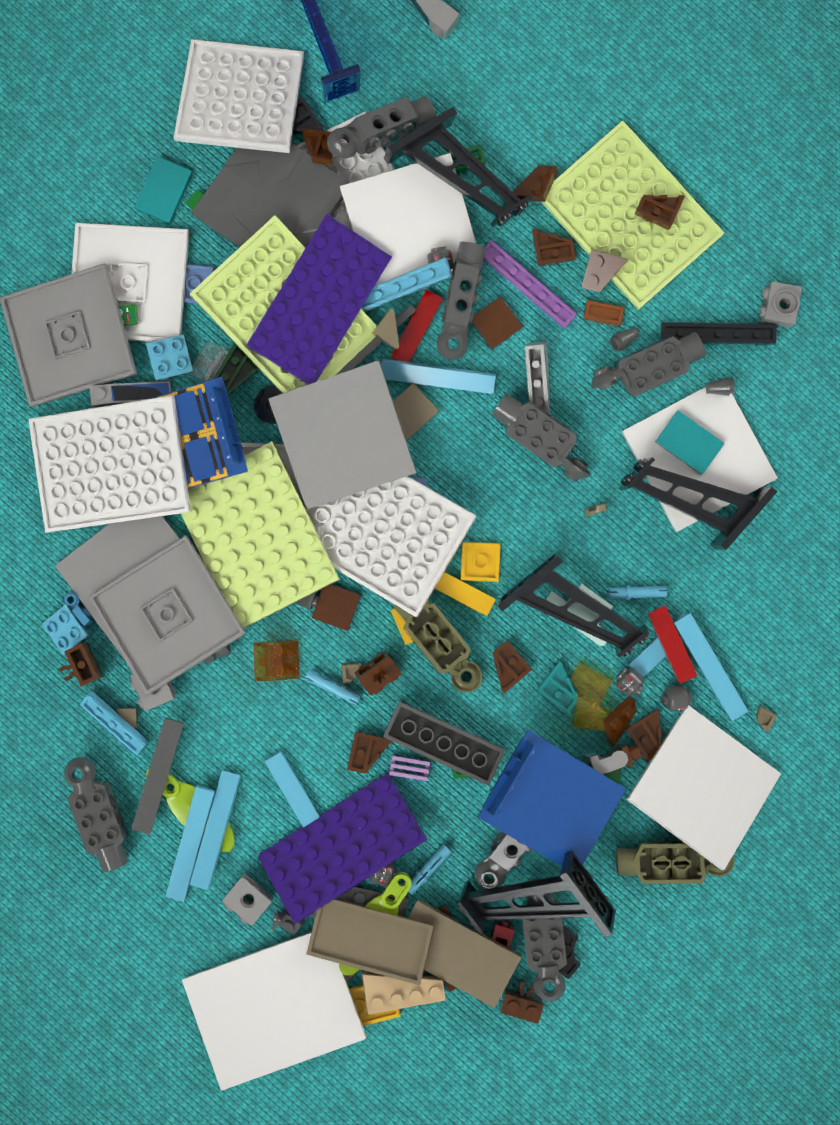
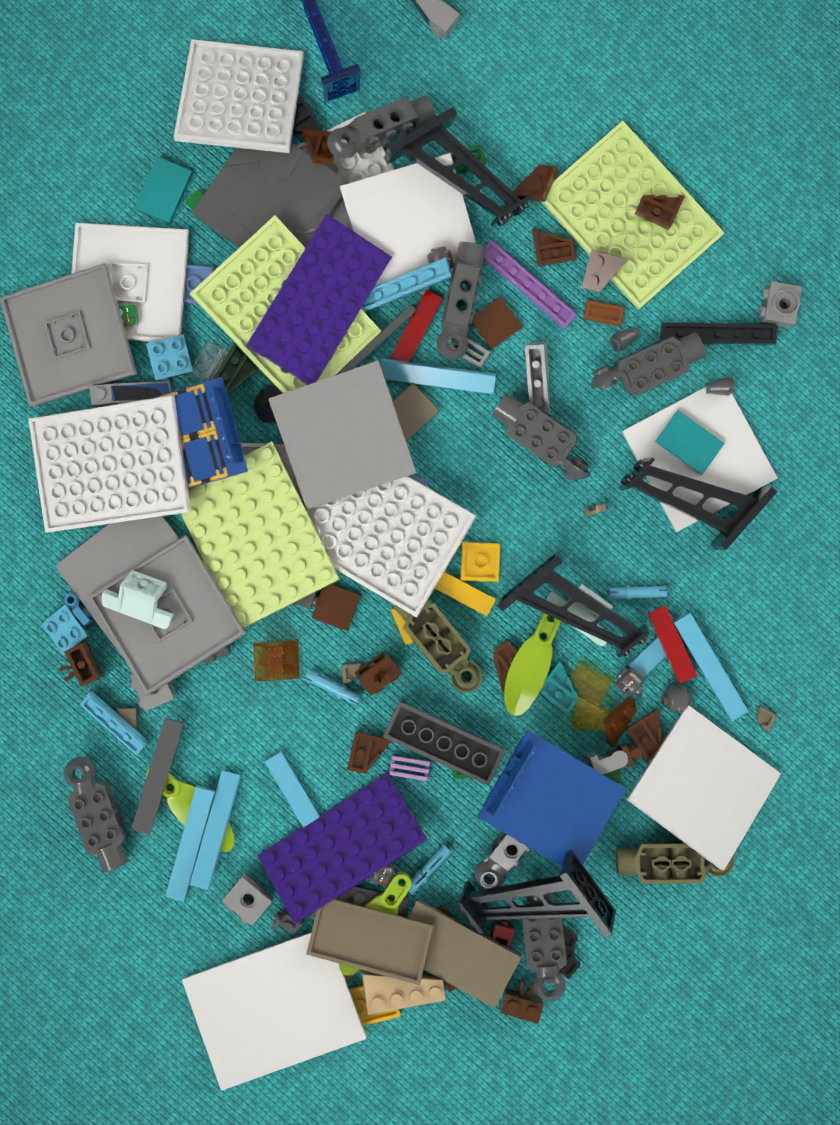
dark tan slope [372,309,399,349] -> none
none -> light aqua plate [102,570,174,629]
none -> light grey tile [449,338,490,369]
none -> lime plant [504,613,561,716]

